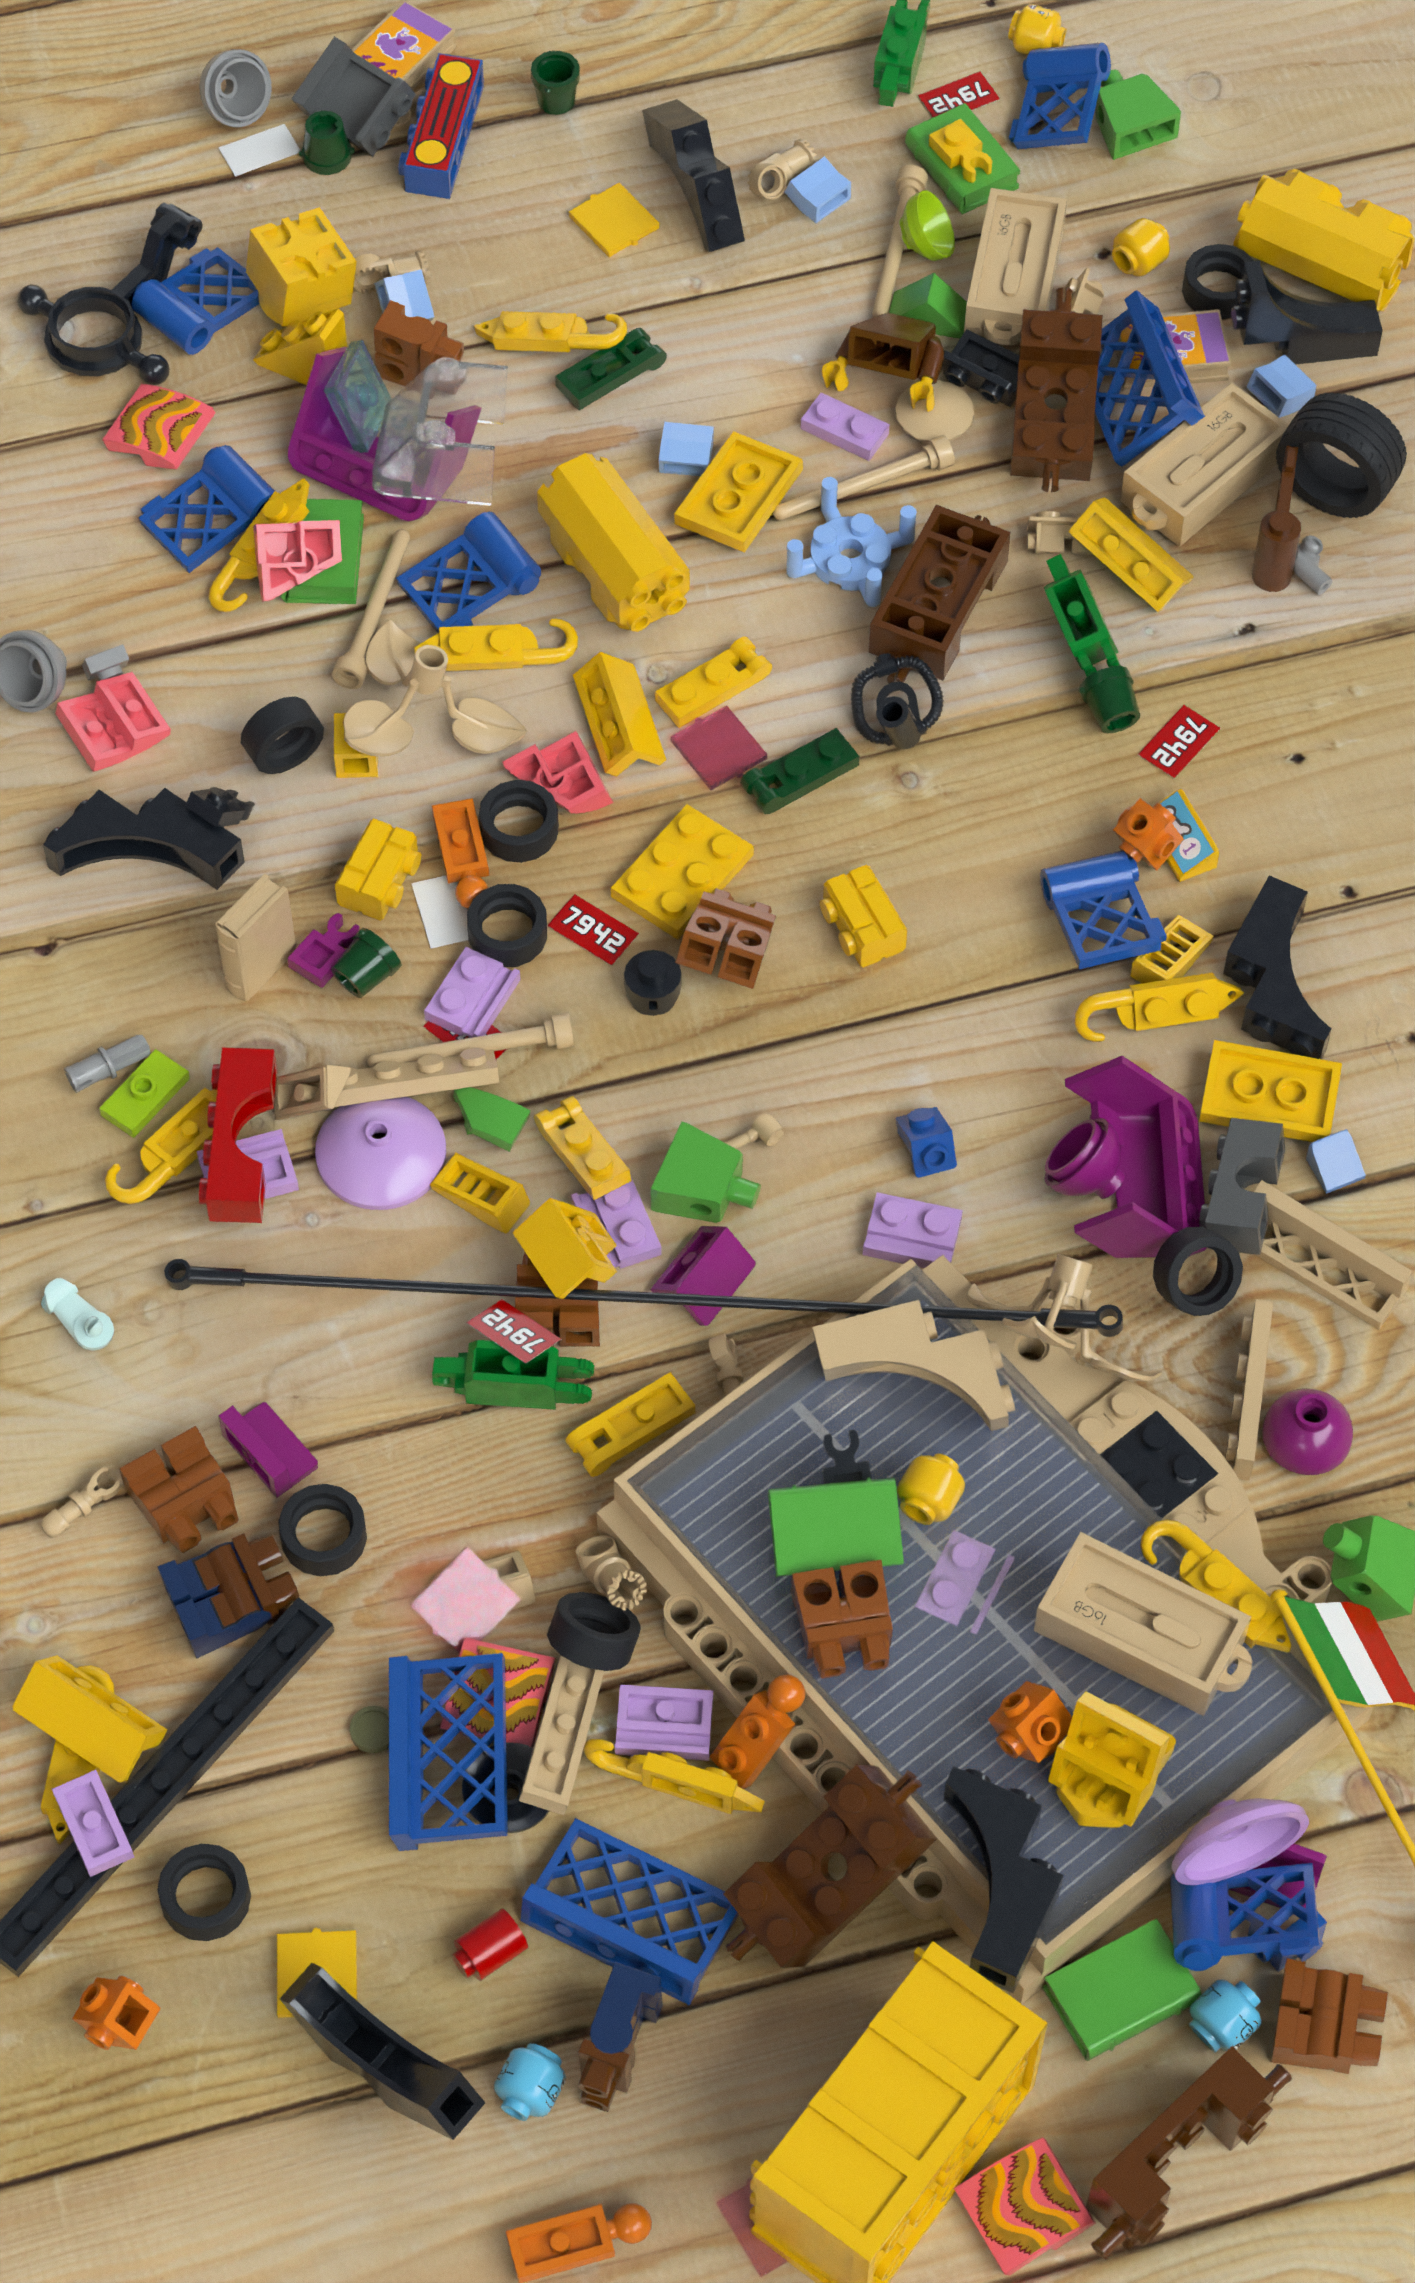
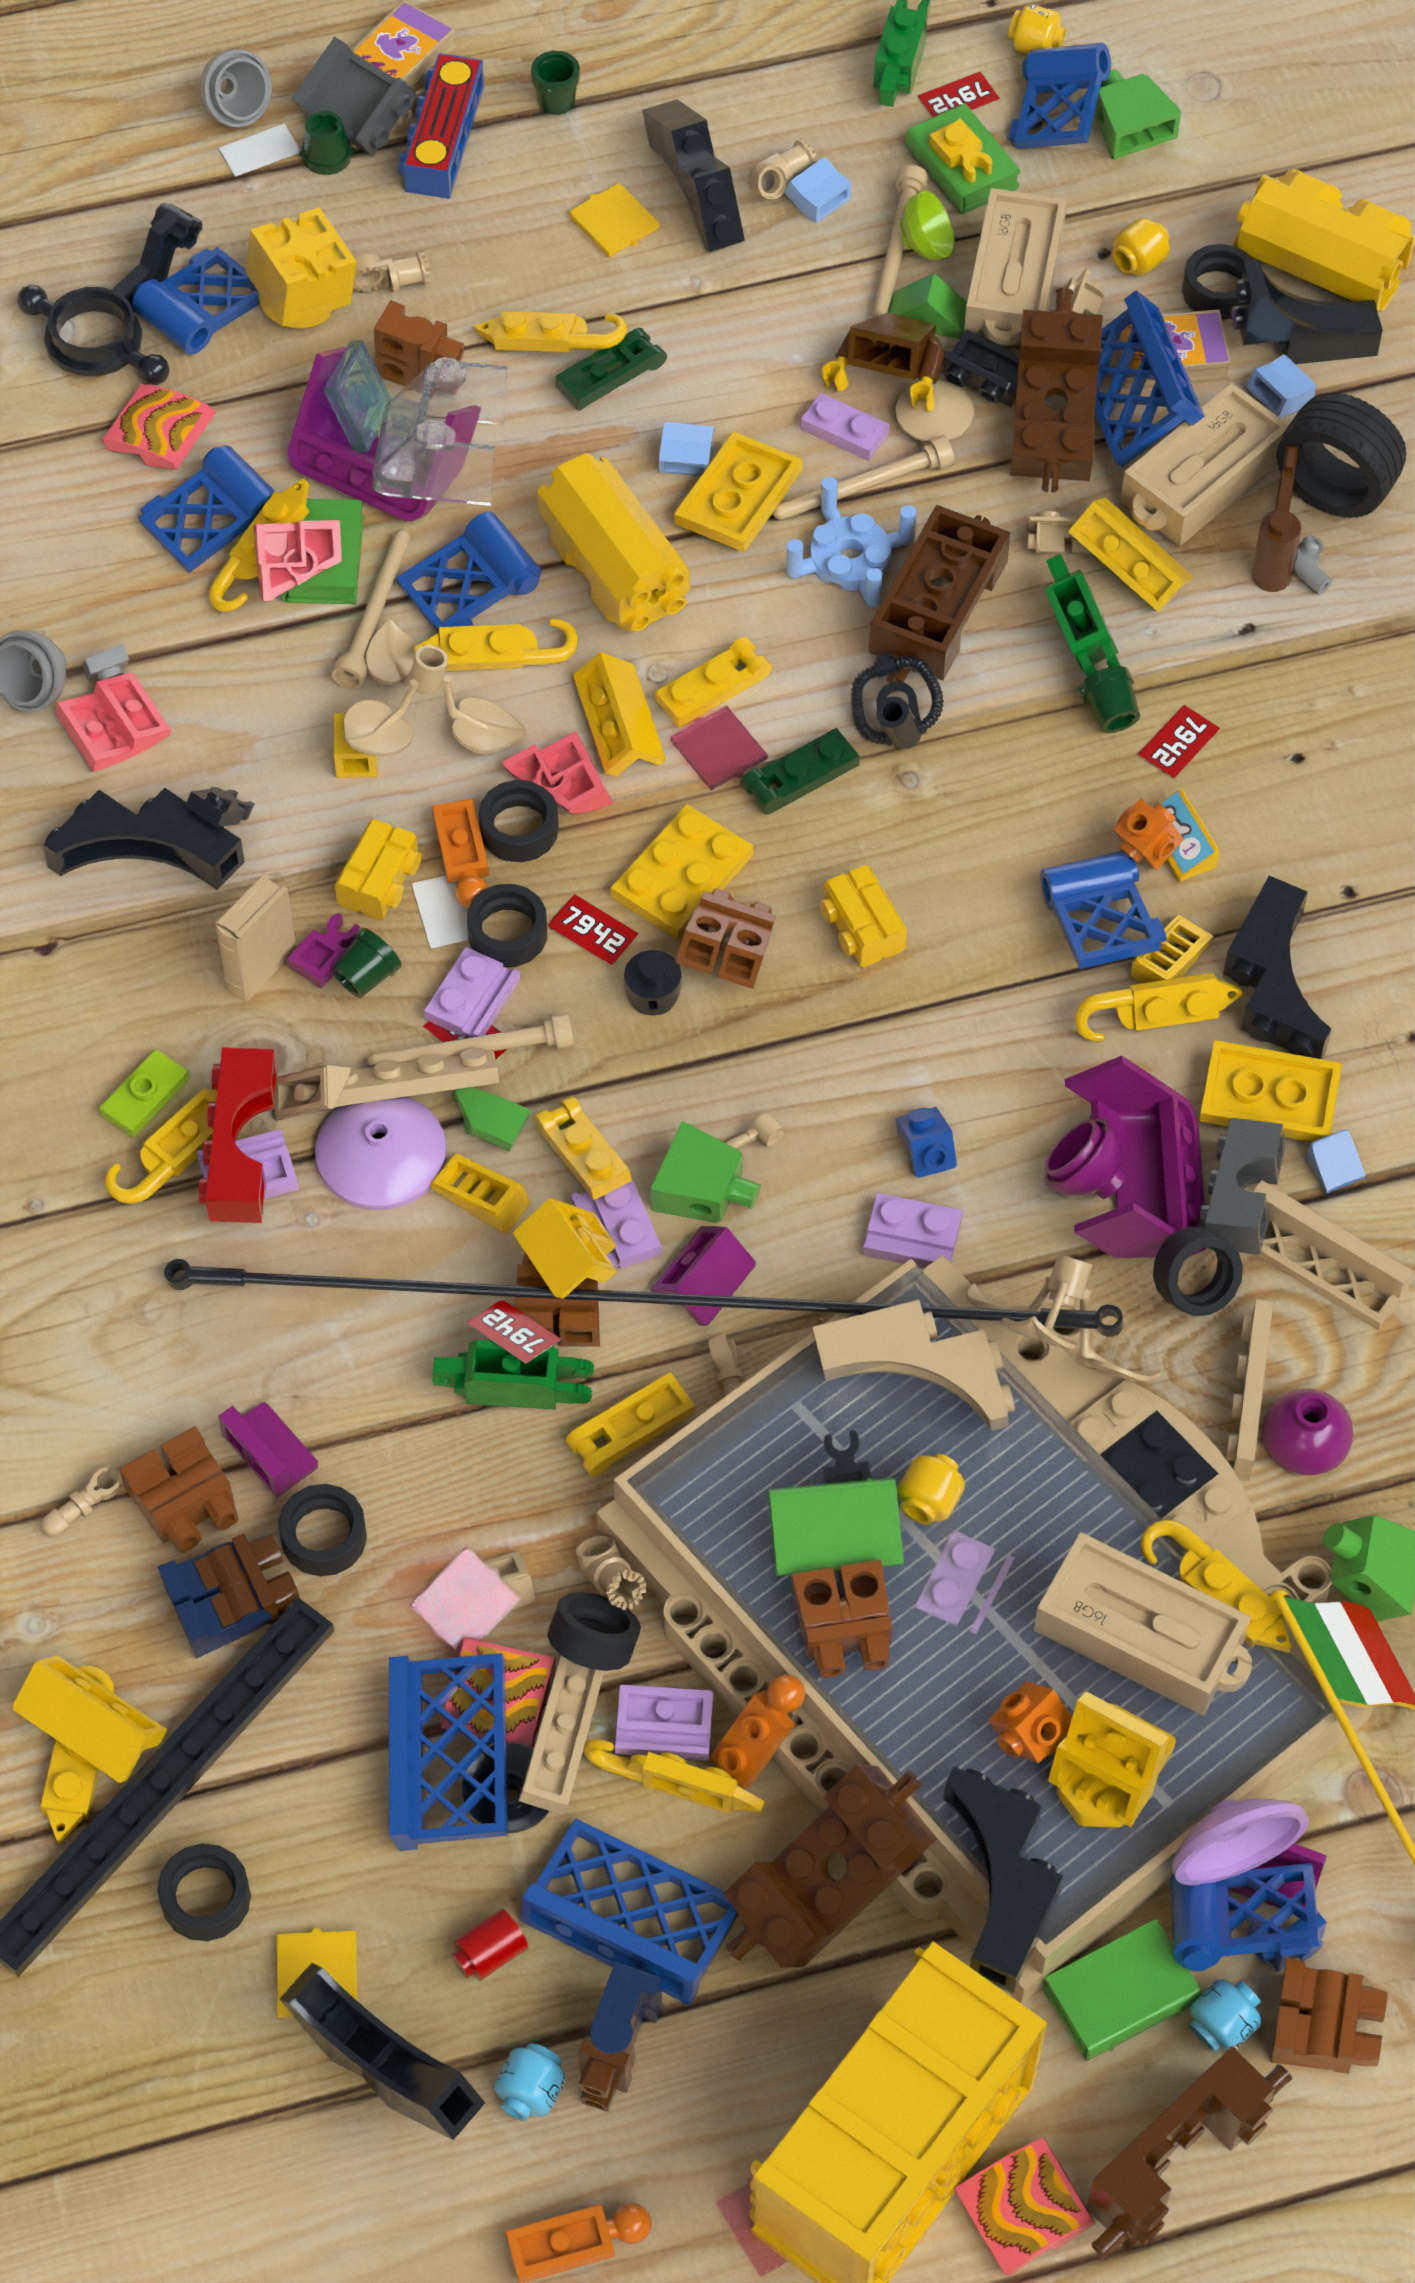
light aqua piece [41,1278,114,1351] -> none
lavender plate [52,1770,134,1877] -> none
light grey axle [64,1035,151,1093] -> none
orange brick [72,1976,161,2050] -> none
black tyre [241,696,324,774] -> none
yellow slope [253,308,348,385] -> none
olive piece [350,1706,389,1753] -> none
light blue piece [374,270,435,321] -> none

